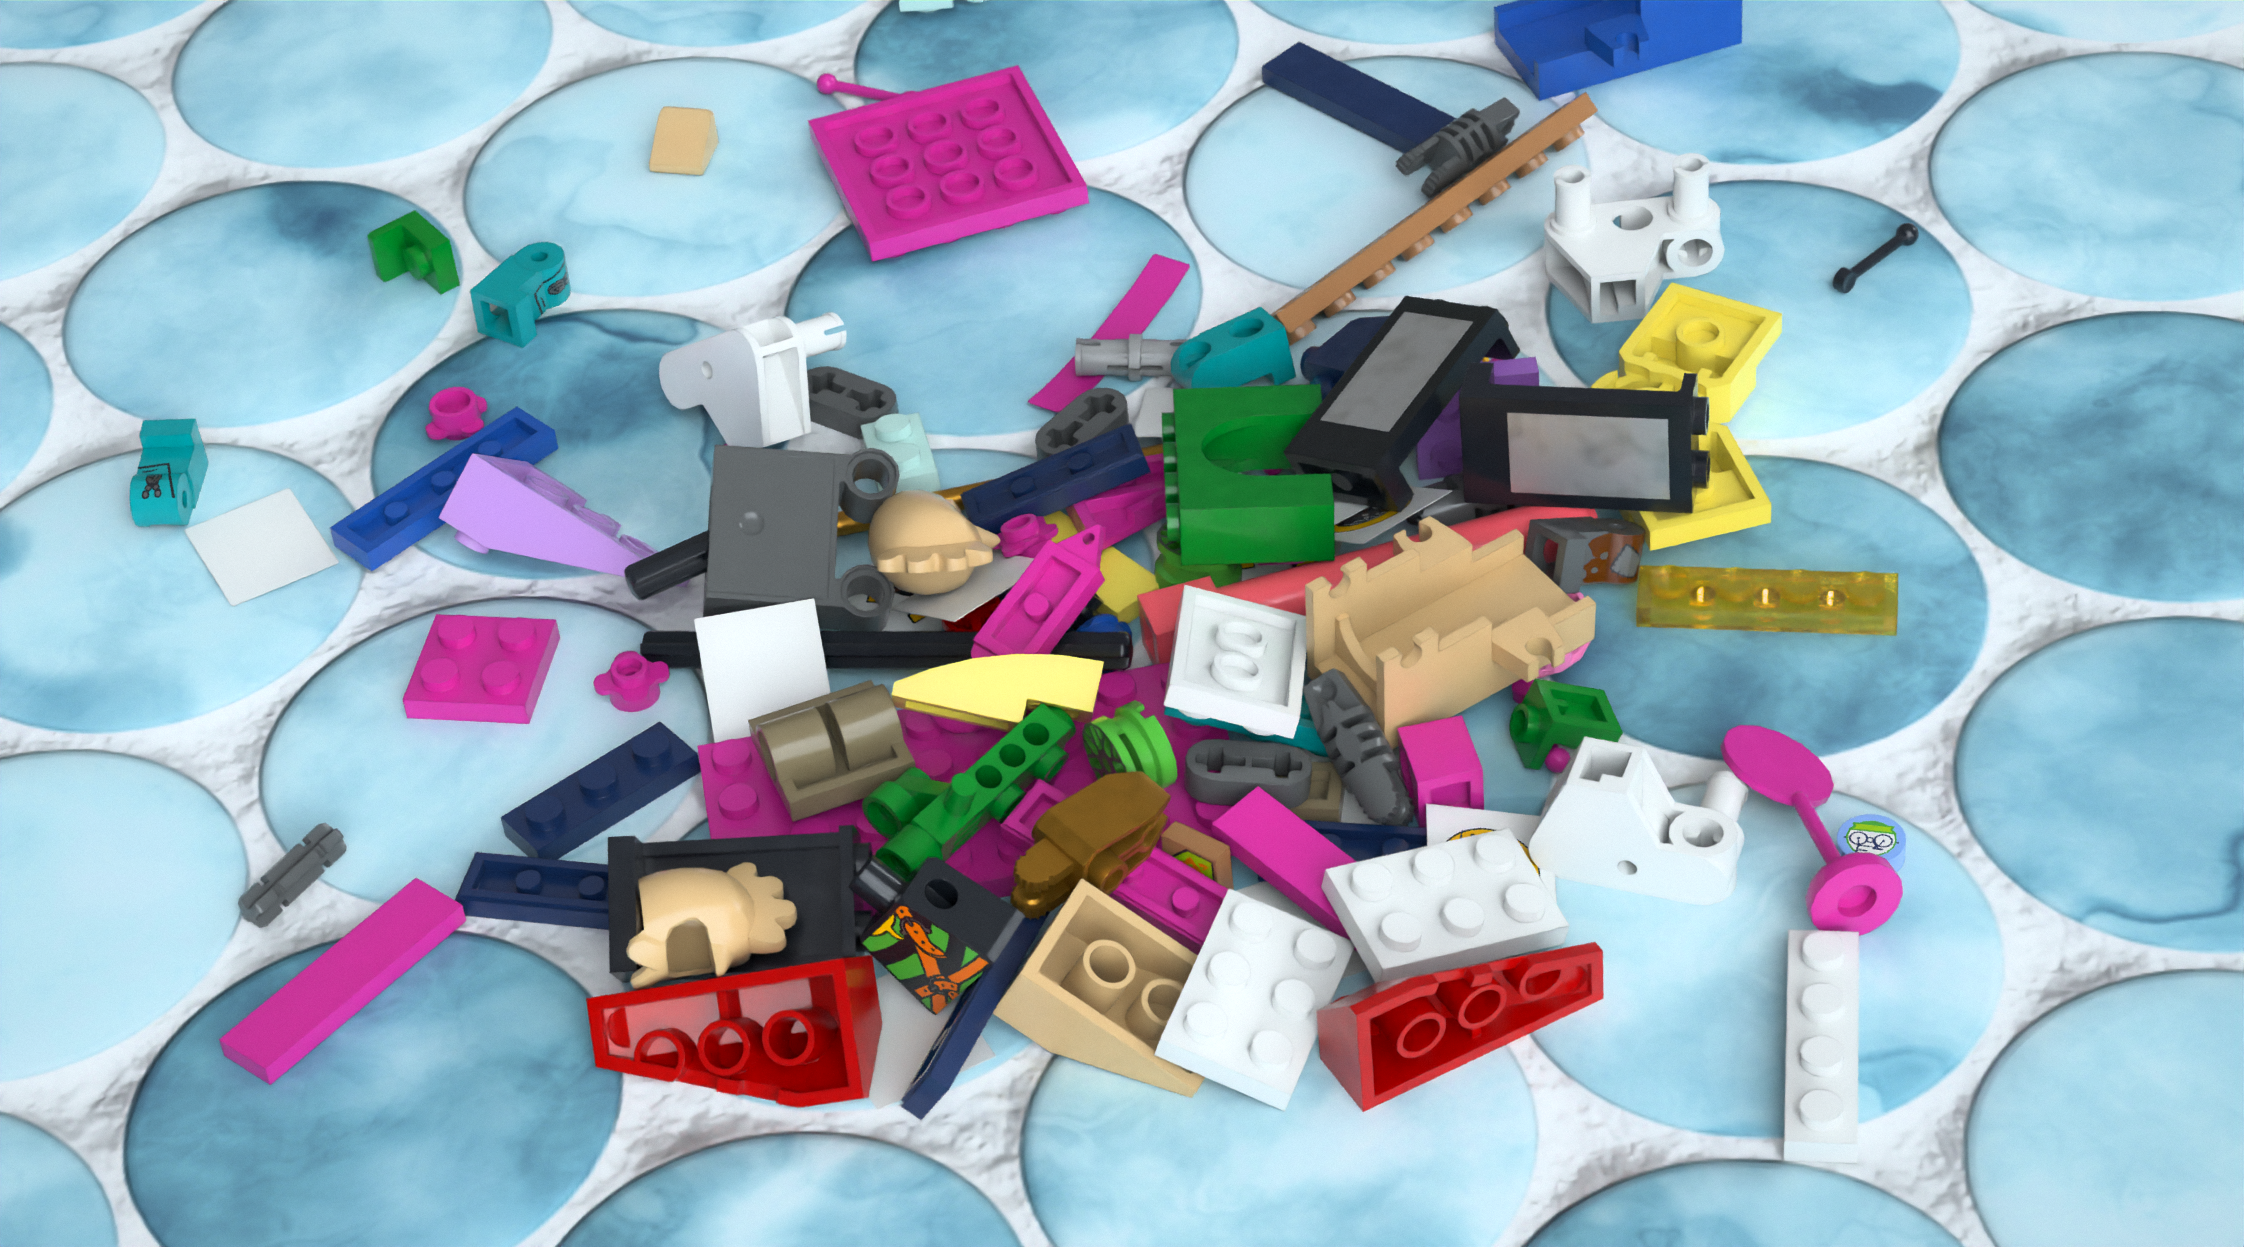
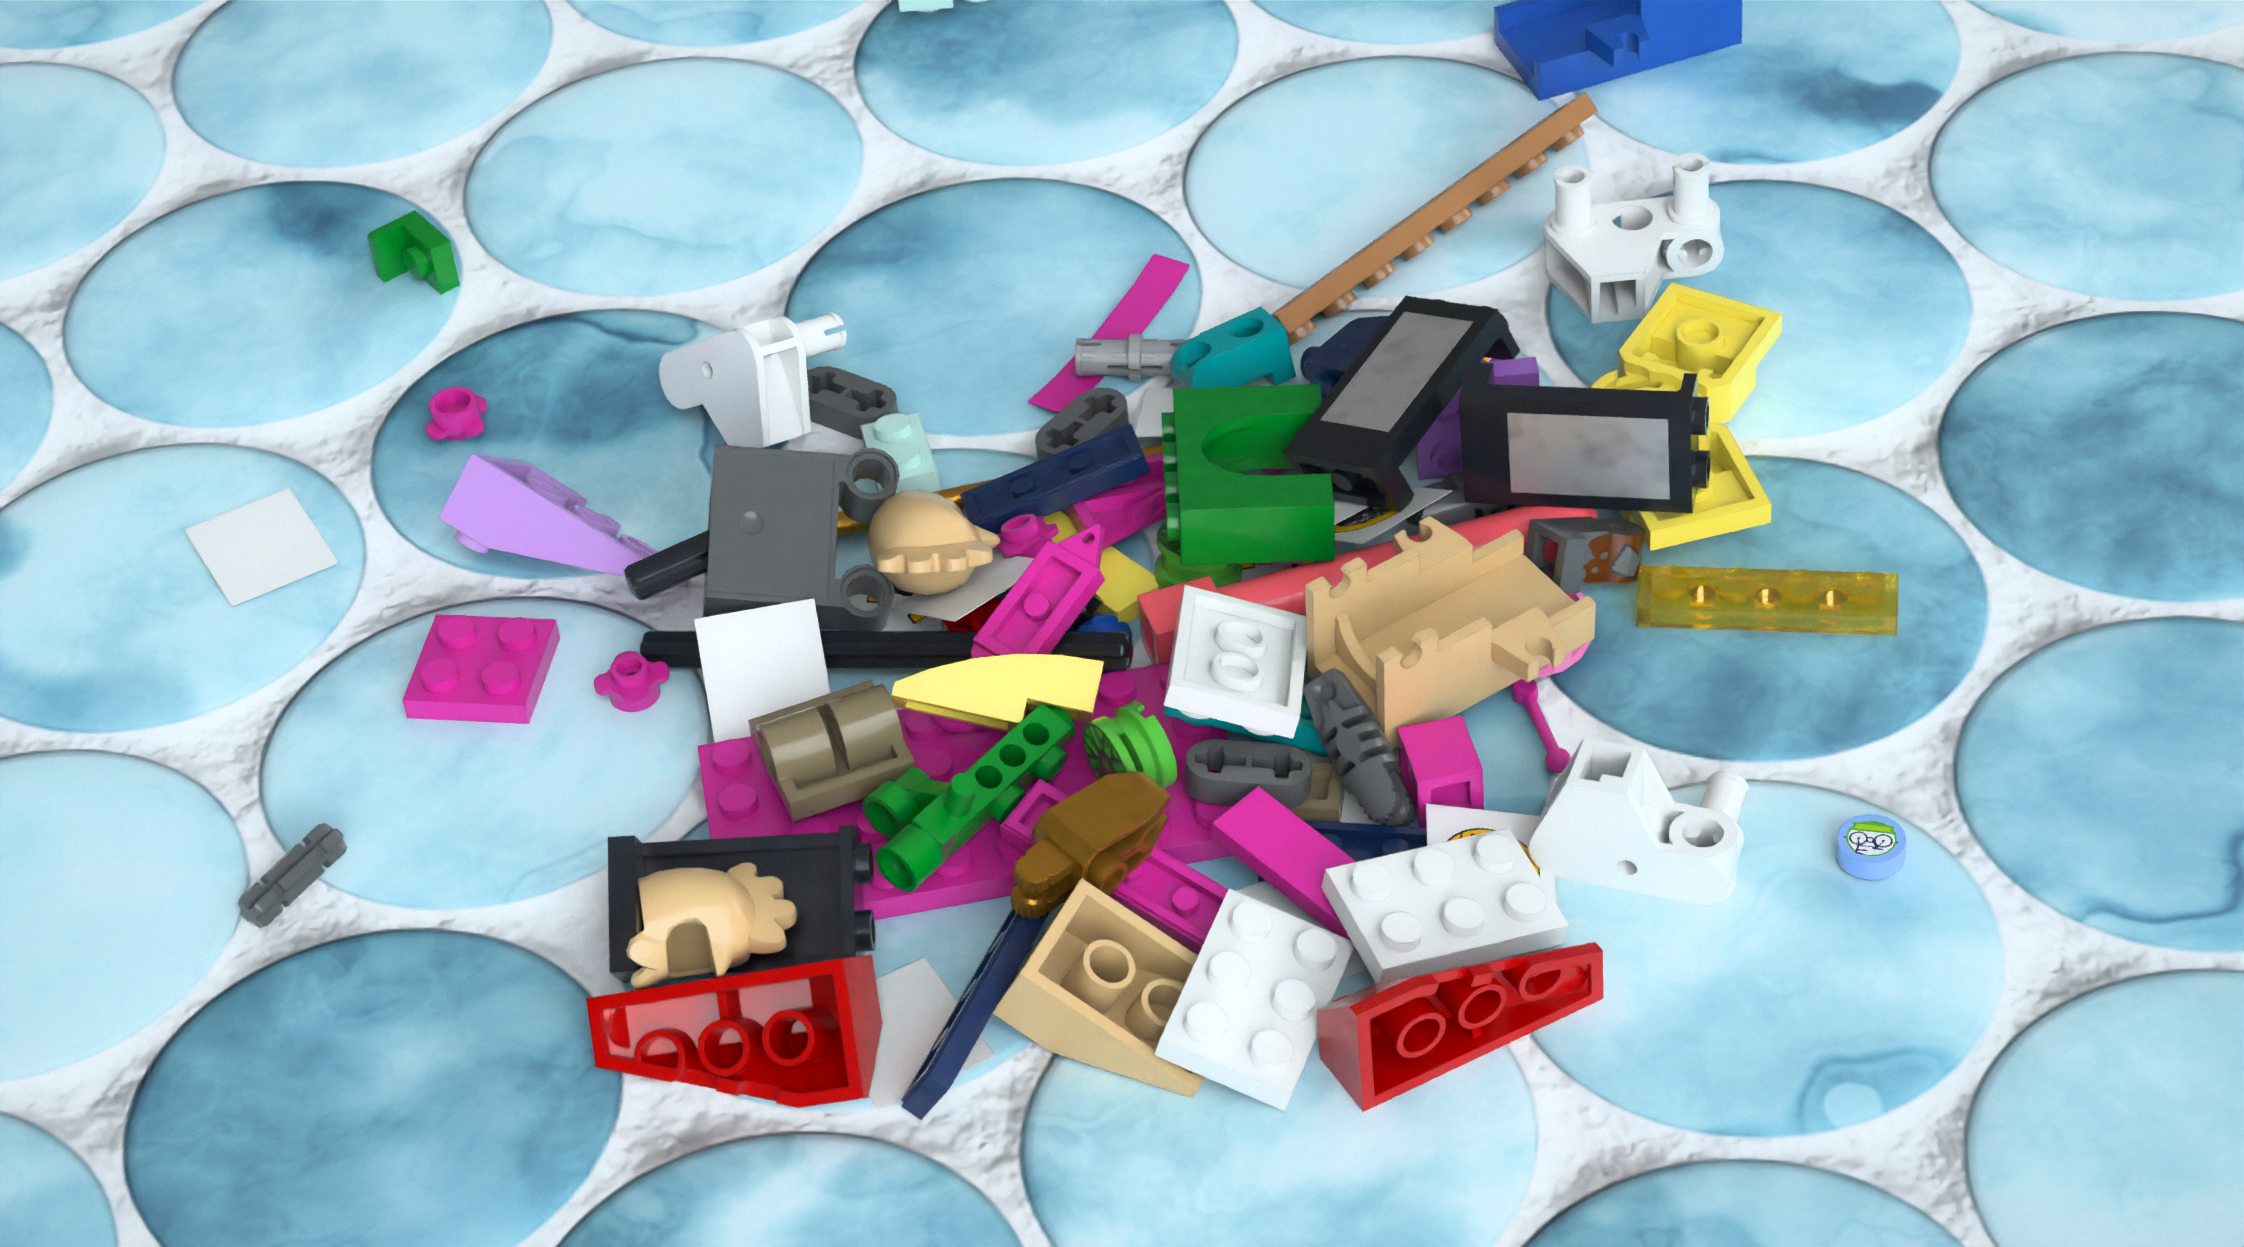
teal leg [130,418,209,527] -> none
dark pink tile [219,878,466,1085] -> none
blue plate [330,406,559,571] -> none
dark blue tile [455,852,609,930] -> none
teal leg [470,242,571,348] -> none
dark blue plate [501,722,701,860] -> none
tan slope [649,106,719,175] -> none
dark pink plate [808,65,1089,262] -> none
dark pink hinge [816,73,916,101] -> none
black torso [848,855,1025,1015] -> none
medium nougat tile [1161,821,1234,890] -> none
dark blue tile [1261,42,1457,153] -> none
dark grey hinge [1396,97,1520,198] -> none
green bracket [1509,679,1623,770] -> none
dark pink piece [1720,725,1903,936] -> none
white plate [1784,929,1859,1163] -> none
black hinge [1833,223,1919,293] -> none

